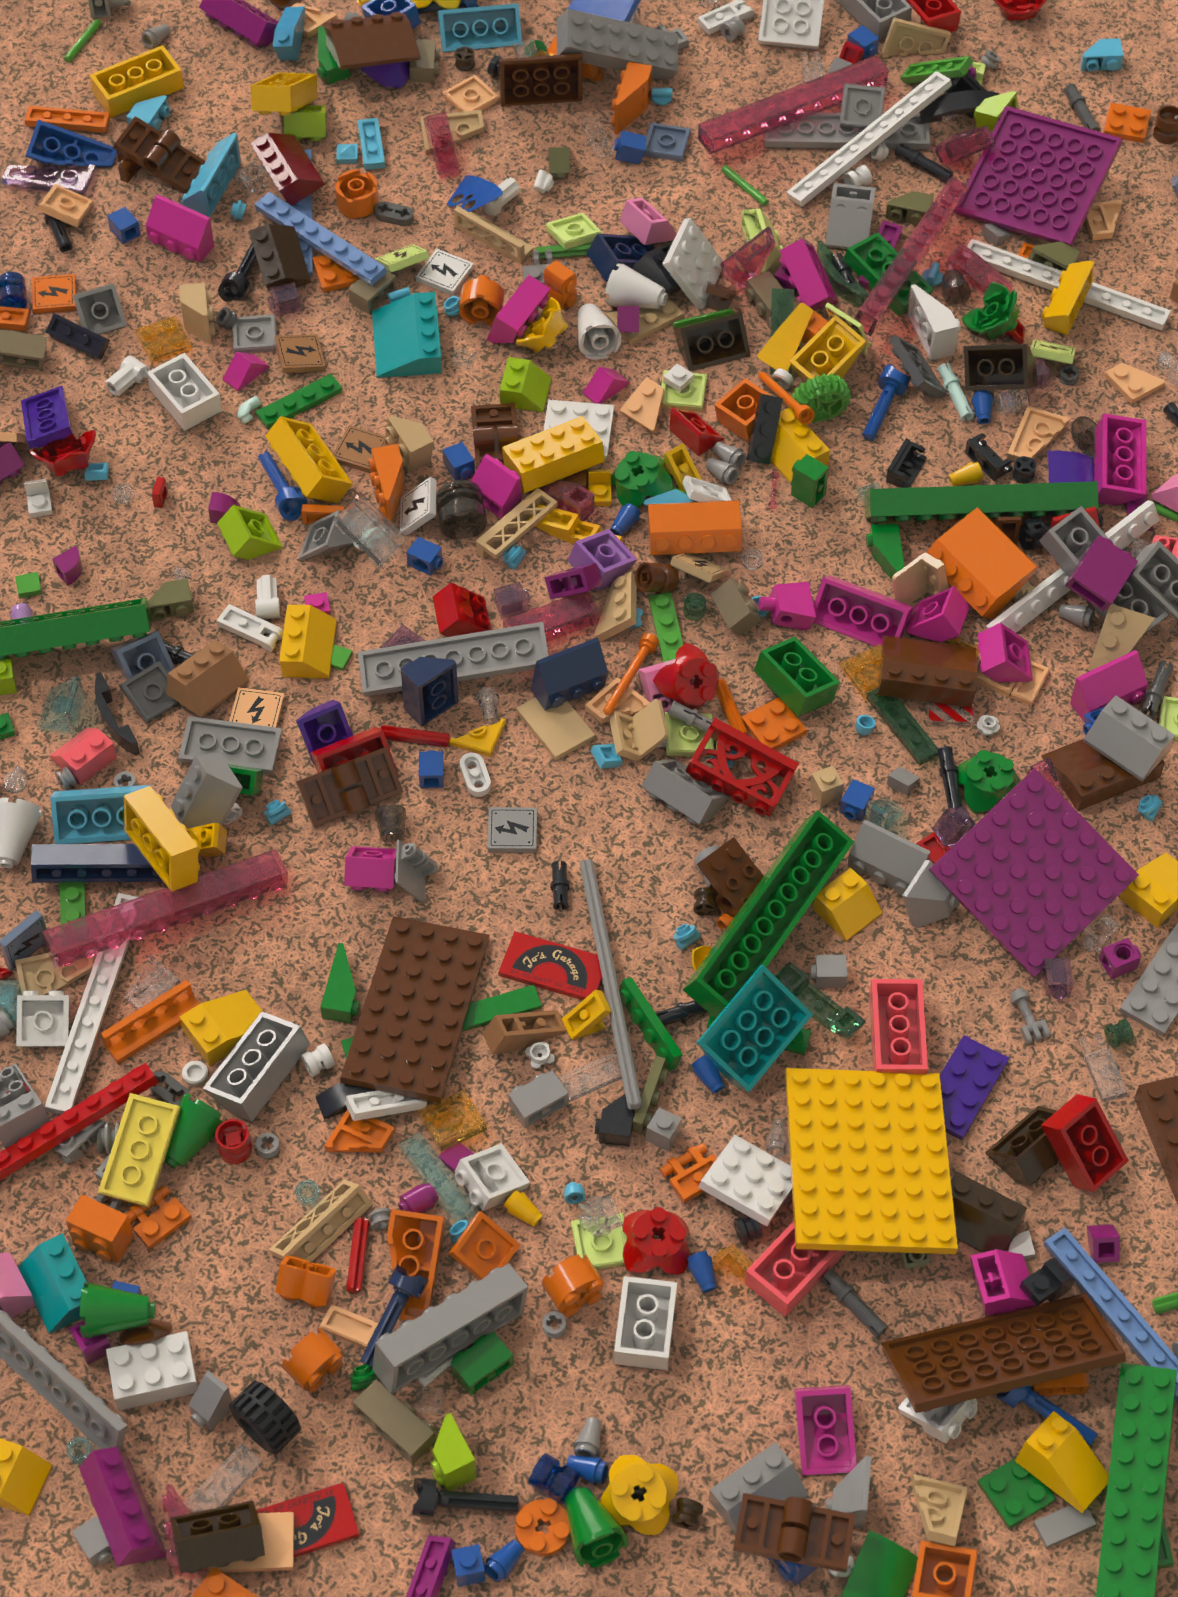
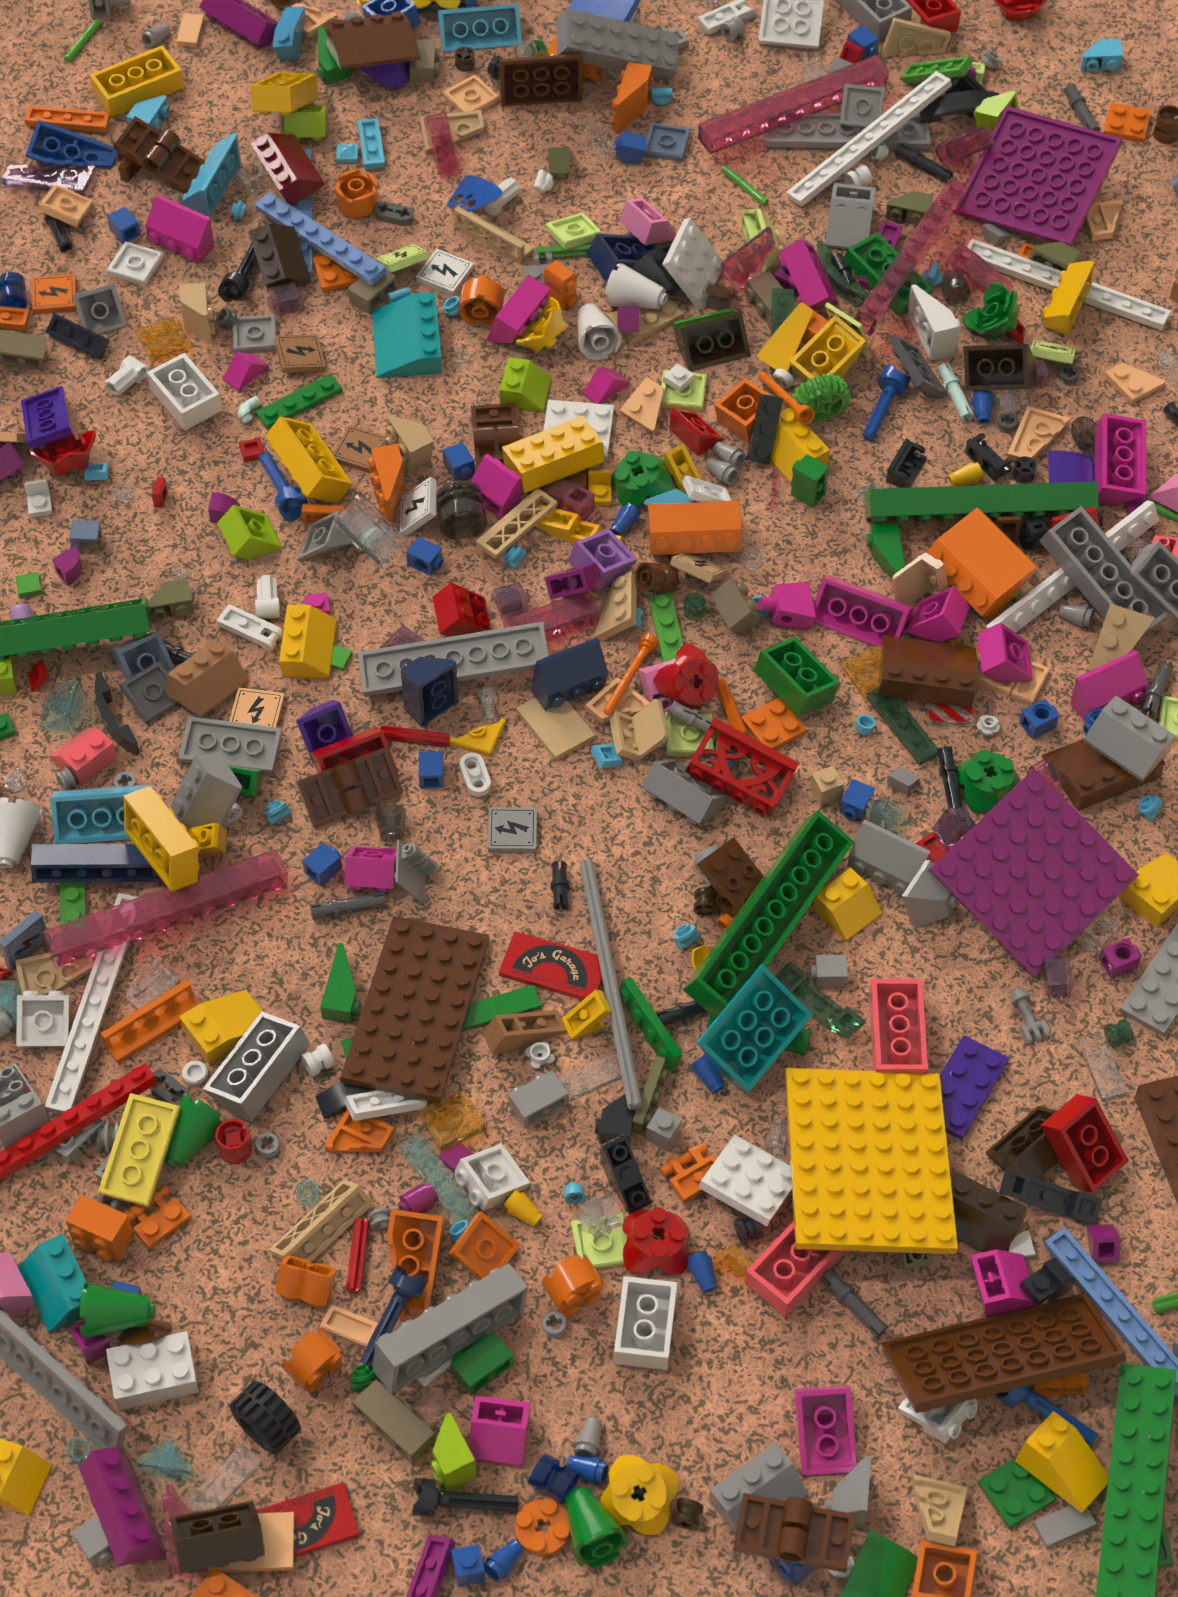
light grey slope [189,1371,232,1431] -> none
magenta brick [1065,535,1138,612] -> none
none -> red slope [28,660,51,692]
none -> sand blue panel [69,520,102,551]
none -> white tile [106,241,164,286]
none -> clear light blue slope [136,1436,195,1480]
none -> light nougat tile [177,13,204,47]
none -> red tile [238,438,264,463]
none -> blue brick [302,842,342,886]
none -> dark grey pin [310,892,386,920]
none -> dark pink slope [469,1396,530,1467]
none -> black slope [600,1133,652,1214]
none -> dark grey bush [997,412,1018,433]
none -> black slope [999,1168,1103,1225]
none -> blue brick [1019,699,1059,739]

